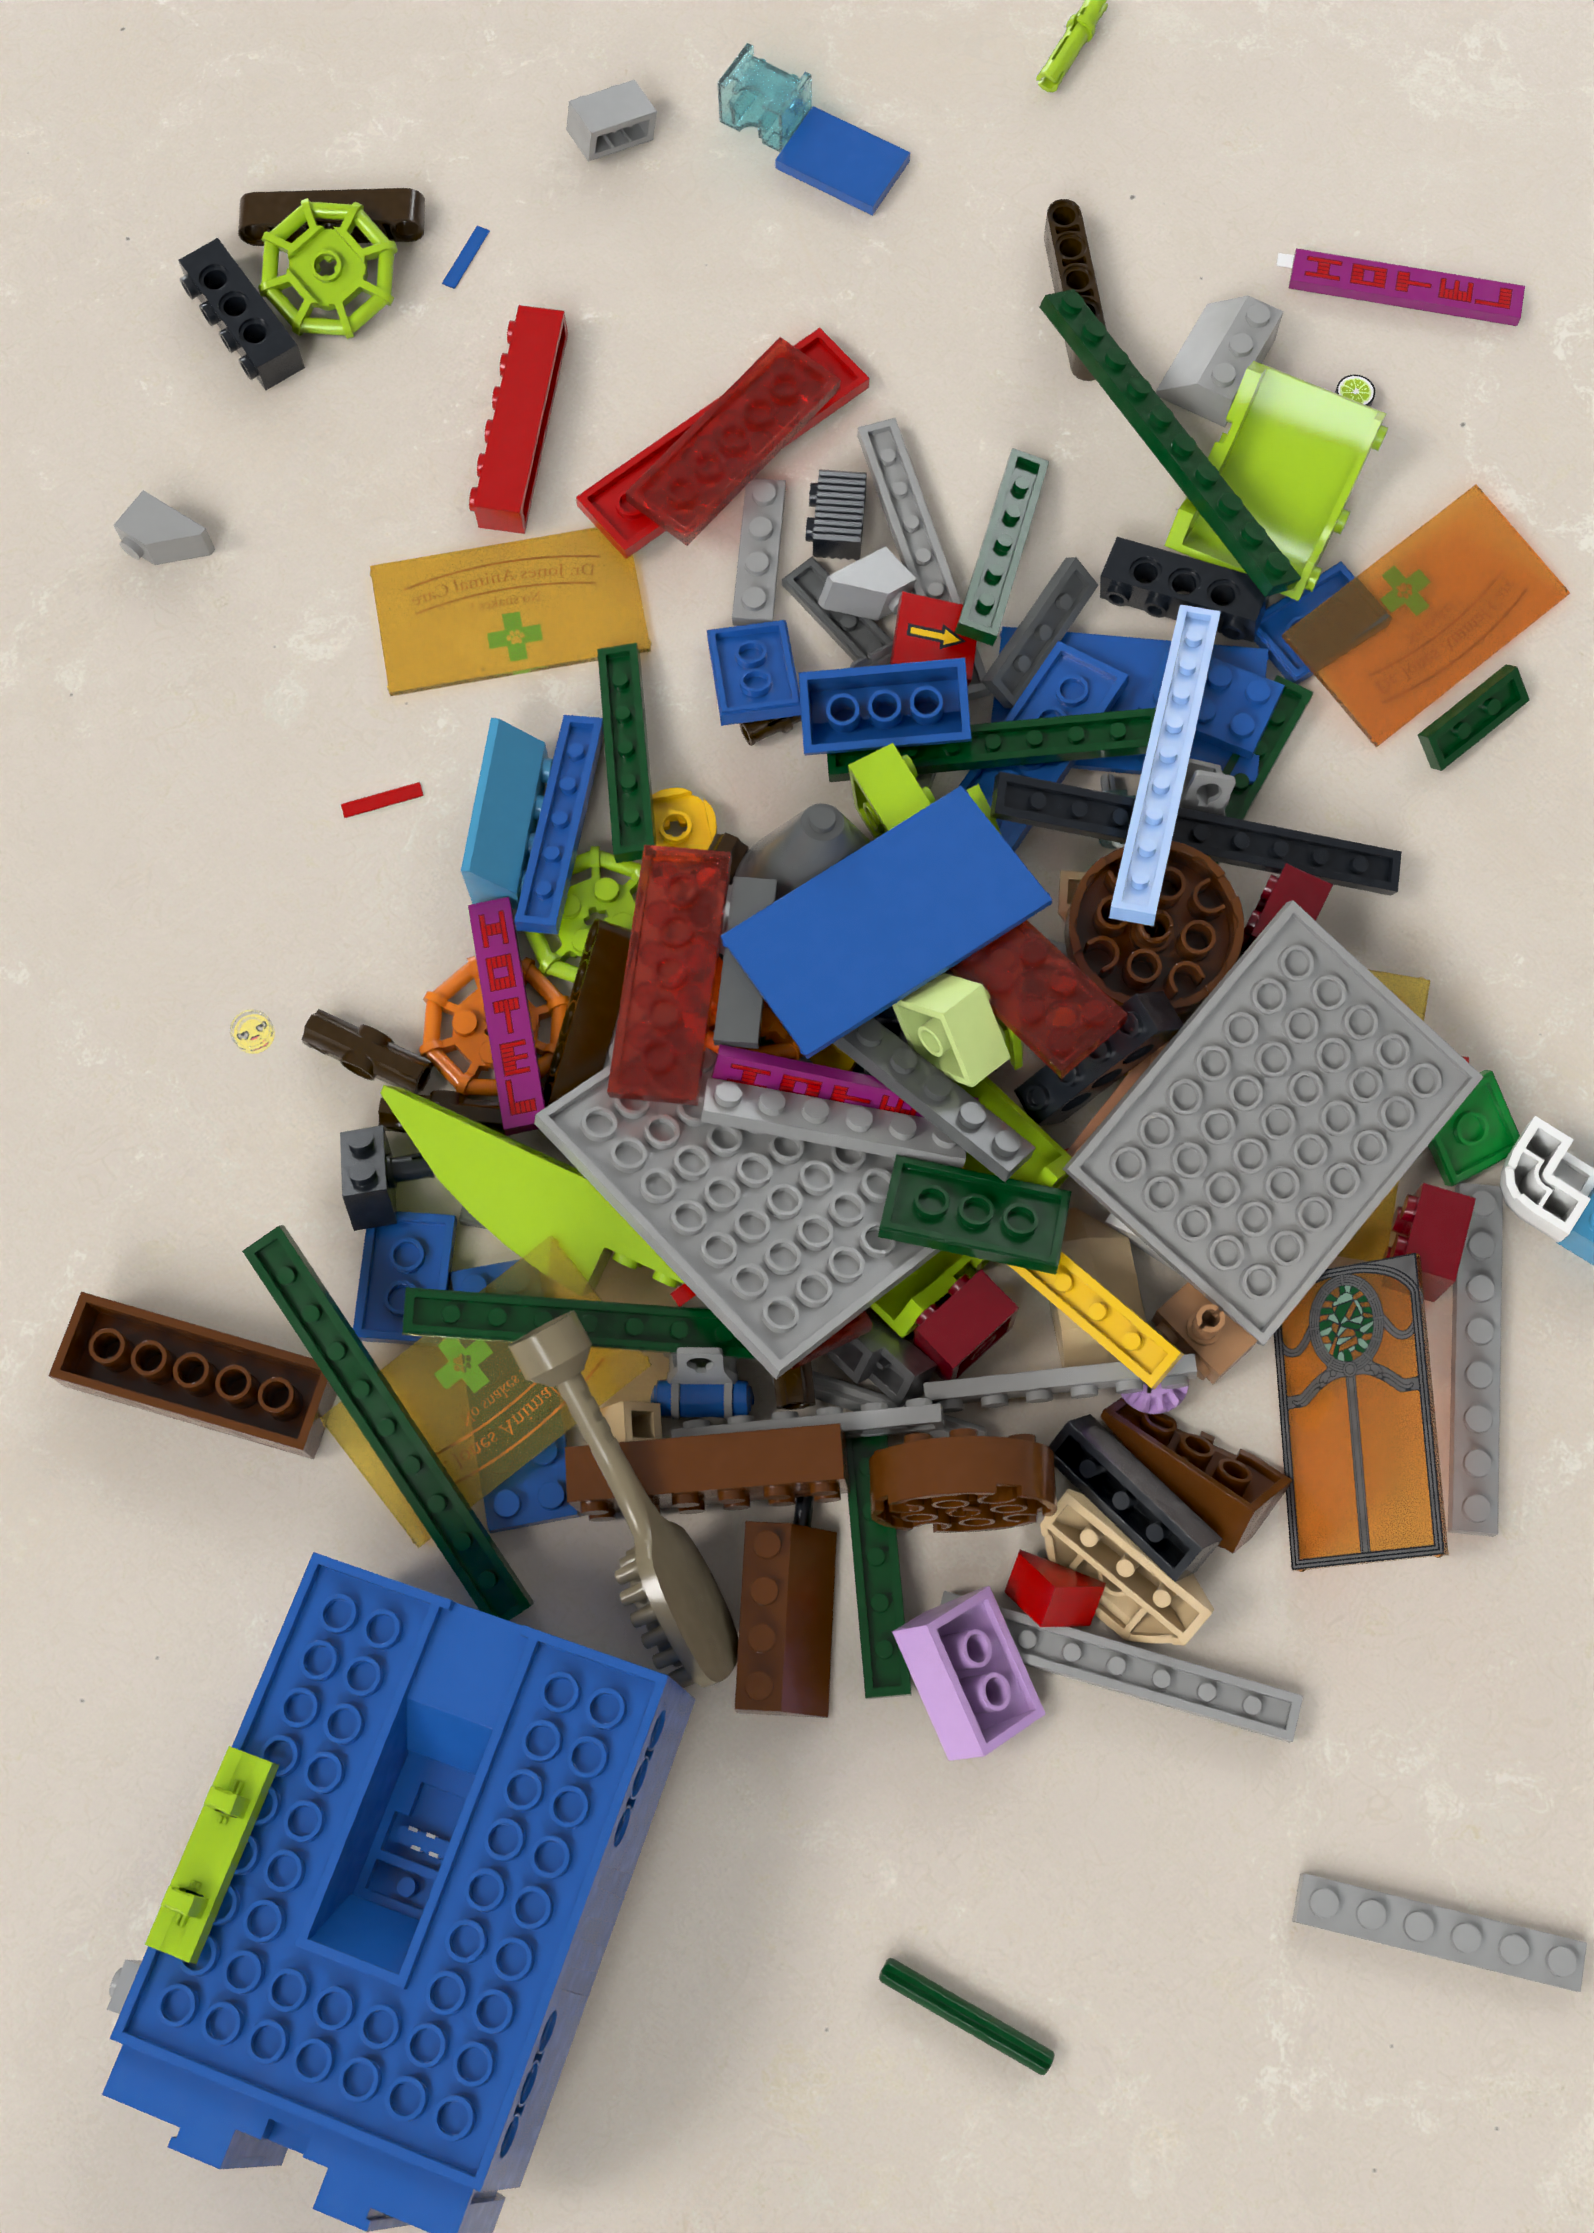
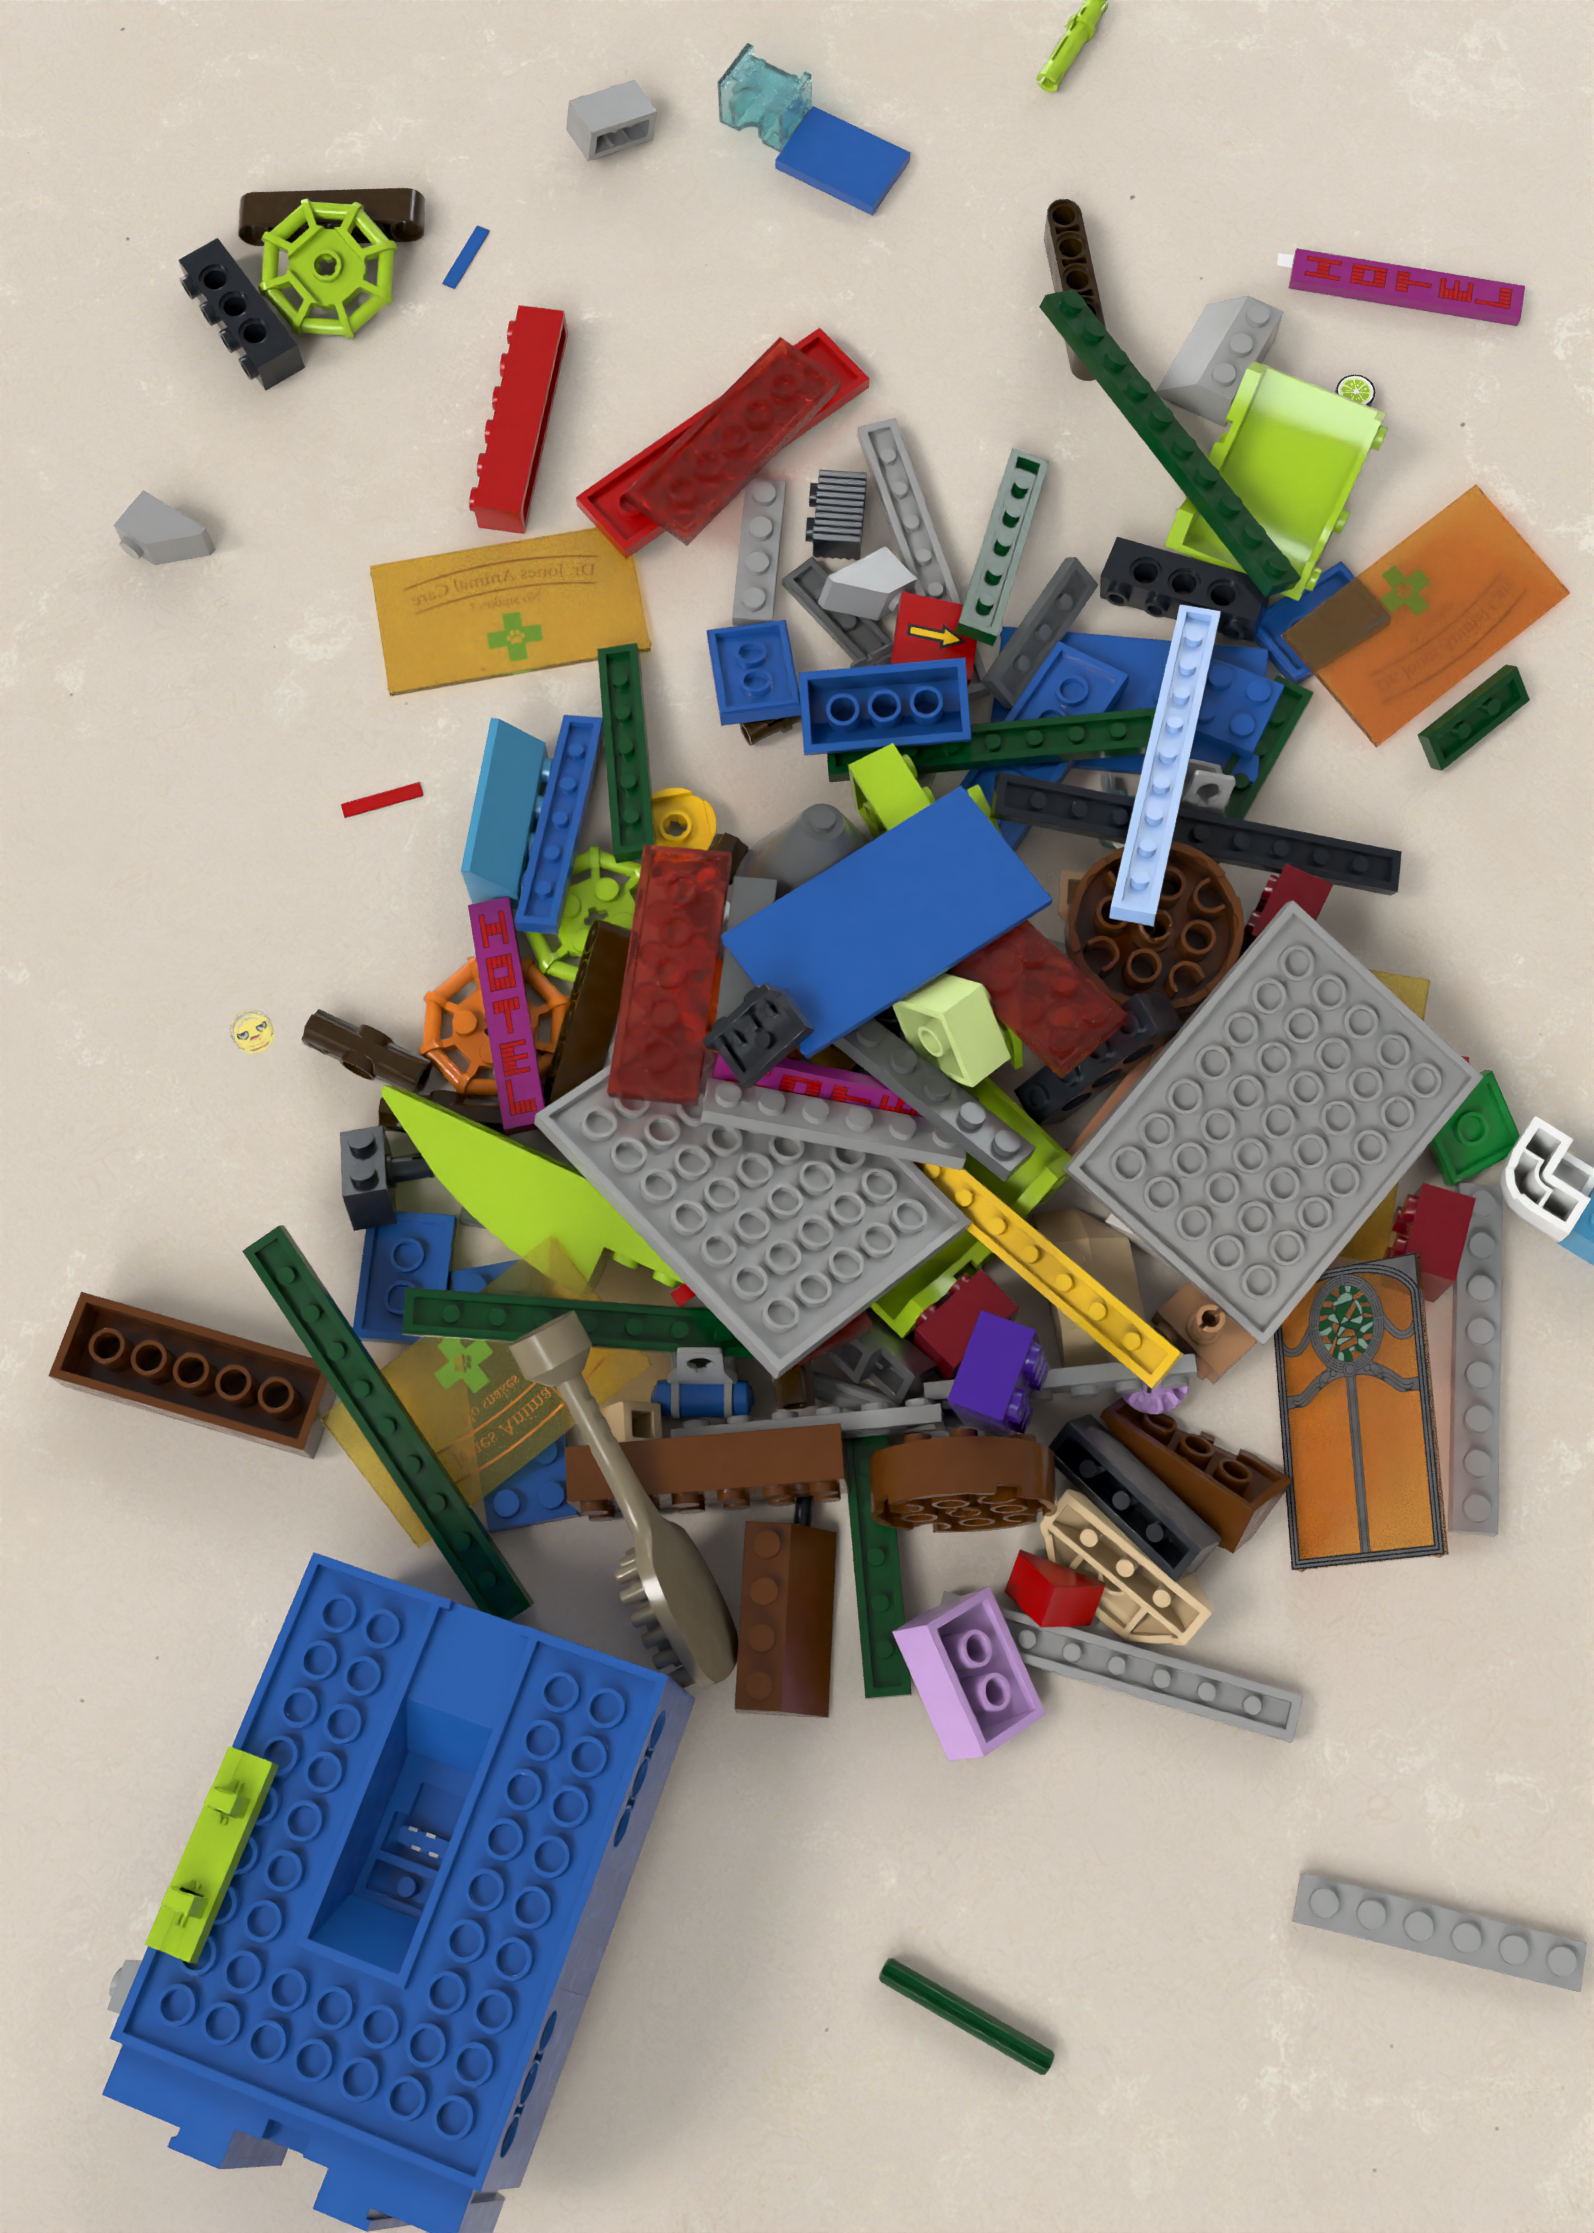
dark green tile [878,1155,1072,1275] -> none
none -> black bracket [702,983,815,1088]
none -> dark purple brick [947,1310,1050,1437]

